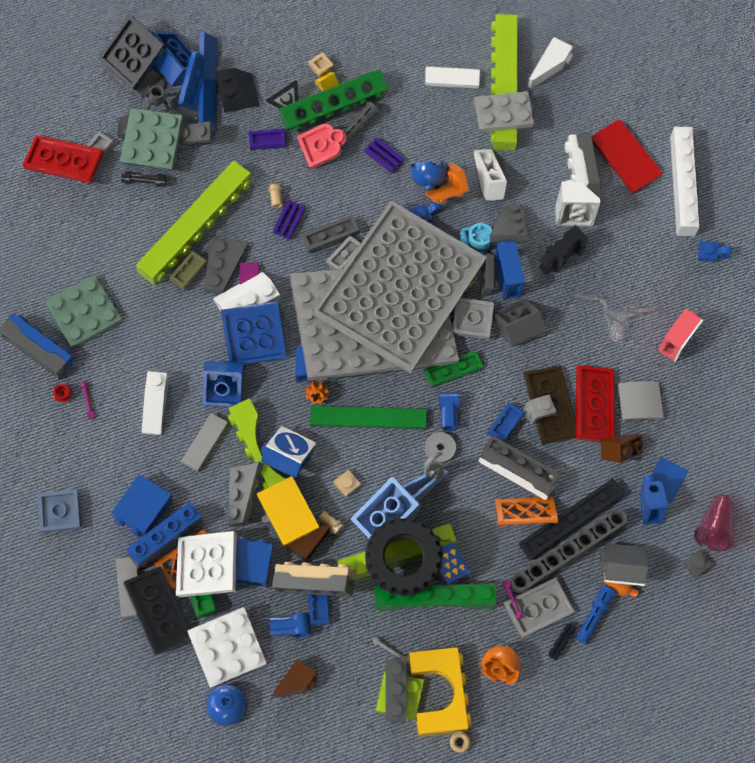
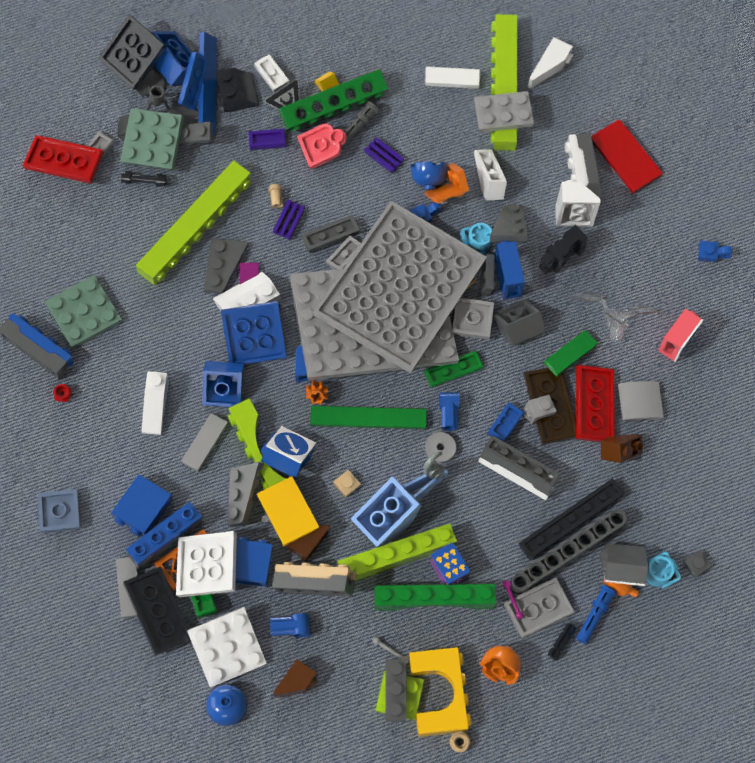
magenta hinge [80,381,95,420] -> none
olive plate [169,250,207,290] -> none
tan plate [308,52,333,77] -> none
blue plate [308,594,330,626] -> none
tan pin [318,511,343,535] -> none
black tyre [365,517,443,597] -> none
orange window [495,496,558,526] -> none
blue torso [639,475,668,524] -> none
blue sticker [651,456,688,503] -> none
white brick [670,127,699,236] -> none
clear pink cone [694,495,734,551] -> none
none -> white plate [254,55,289,93]
none -> green tile [544,330,598,377]
none -> medium azure piece [646,552,681,589]

